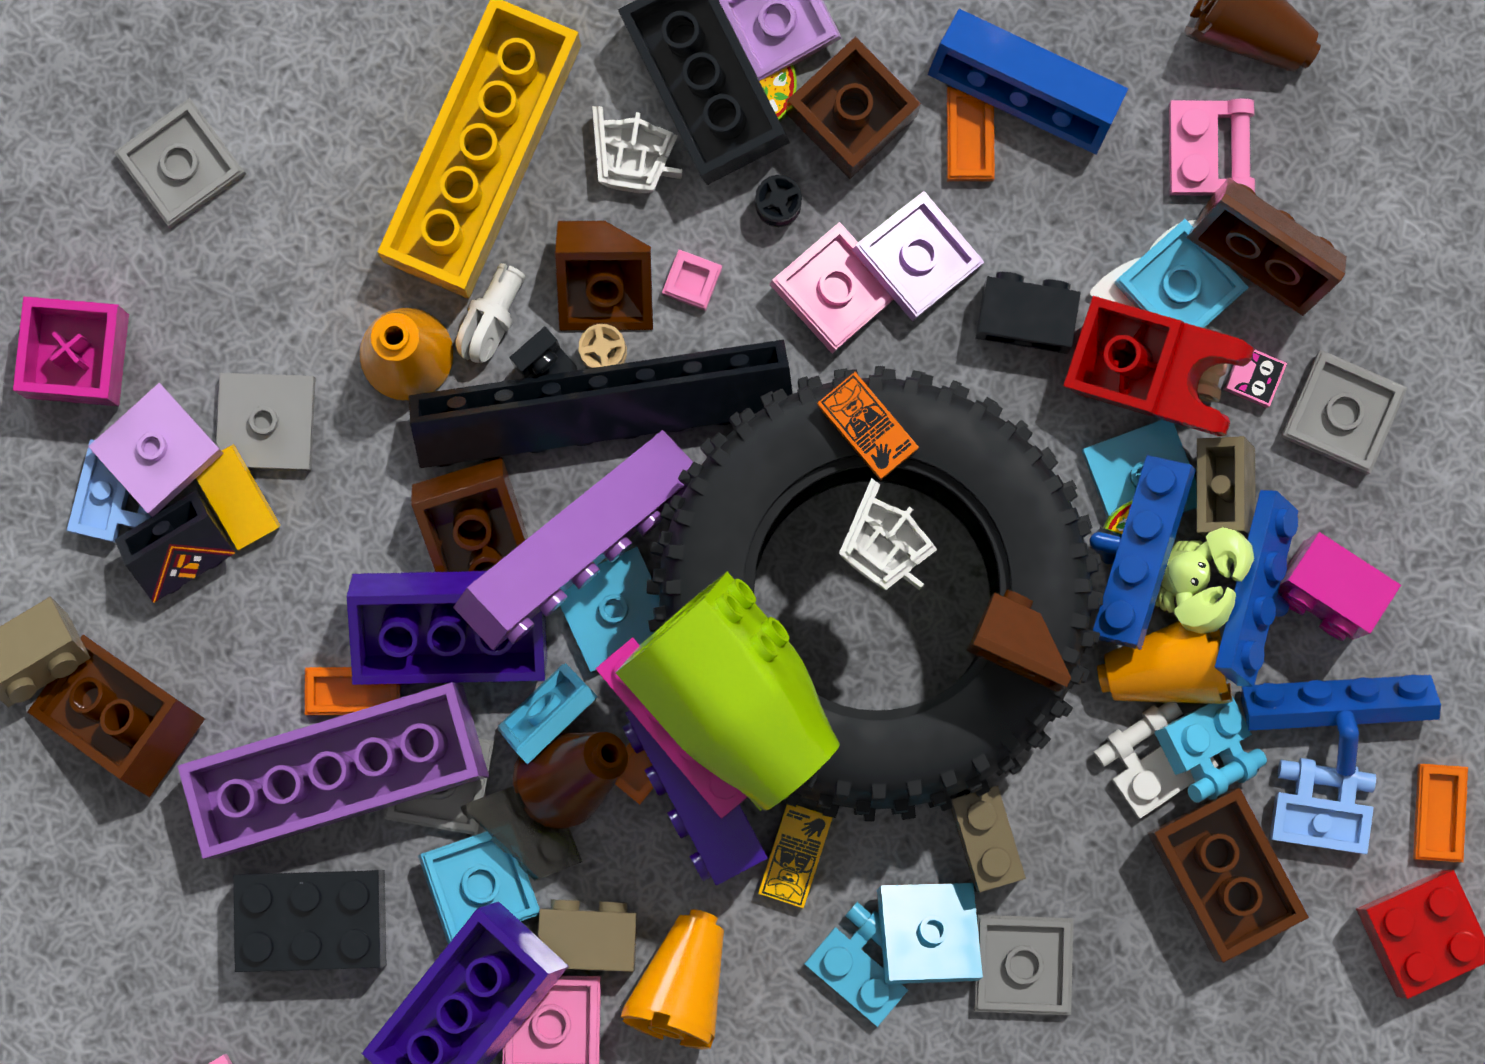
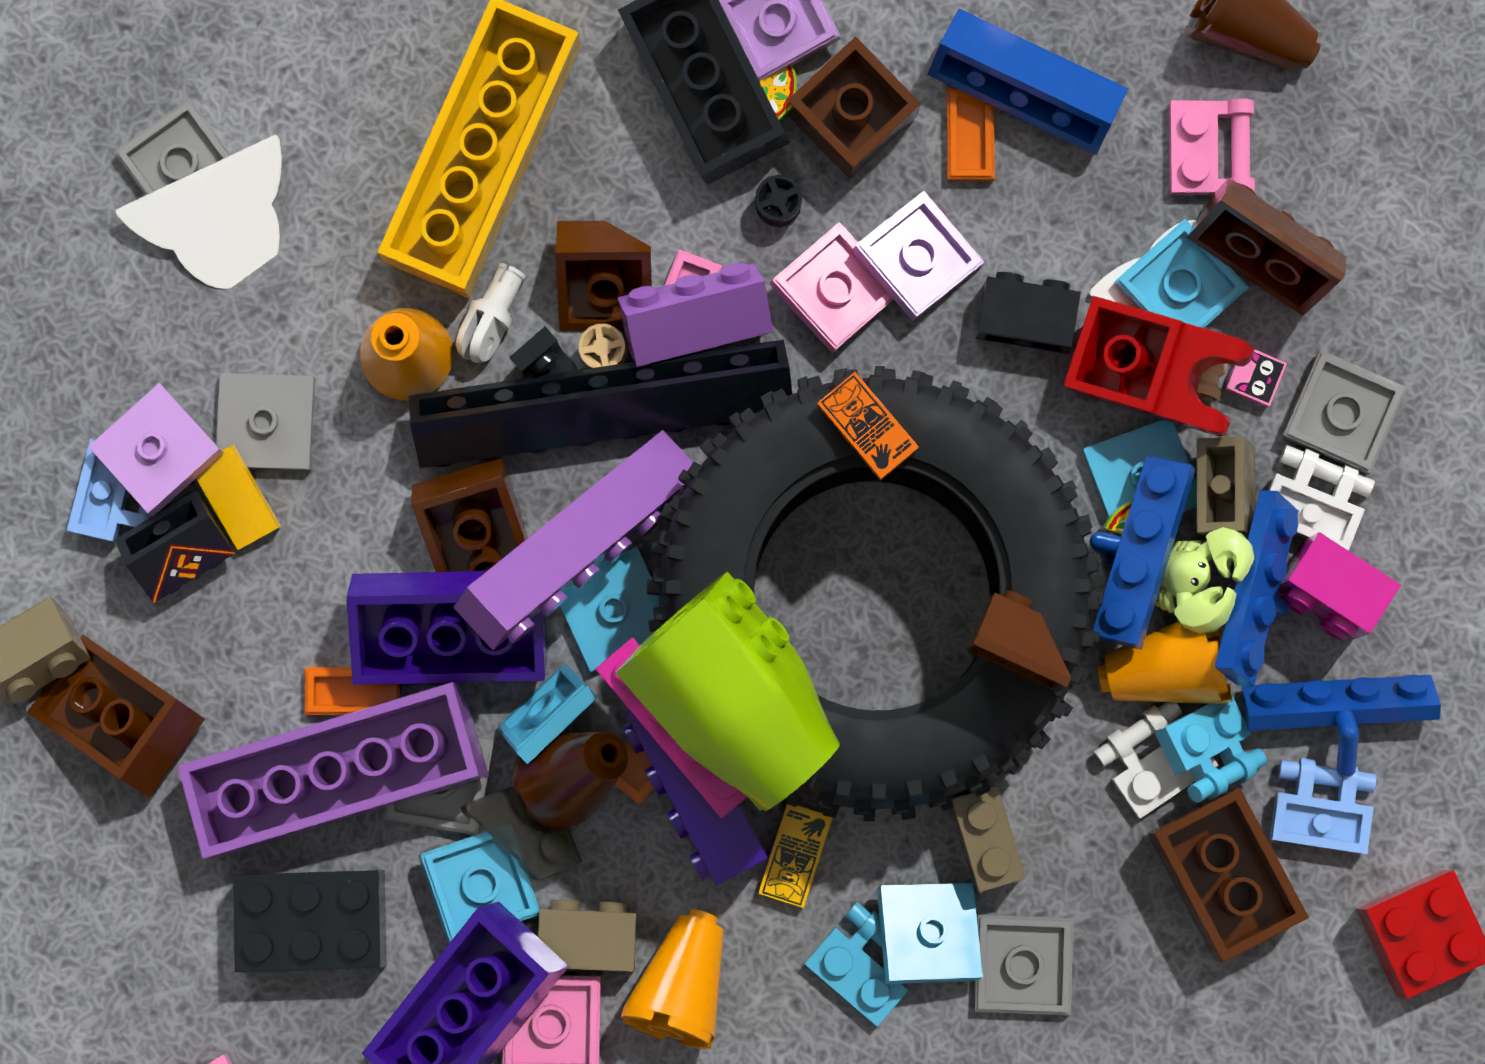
dark pink brick [13,296,129,407] -> none
white piece [592,106,683,193] -> none
white piece [839,478,937,590] -> none
orange tile [1413,764,1468,863] -> none
none -> white sticker [115,135,282,289]
none -> medium lavender brick [617,263,774,367]
none -> white plate [1268,445,1375,551]

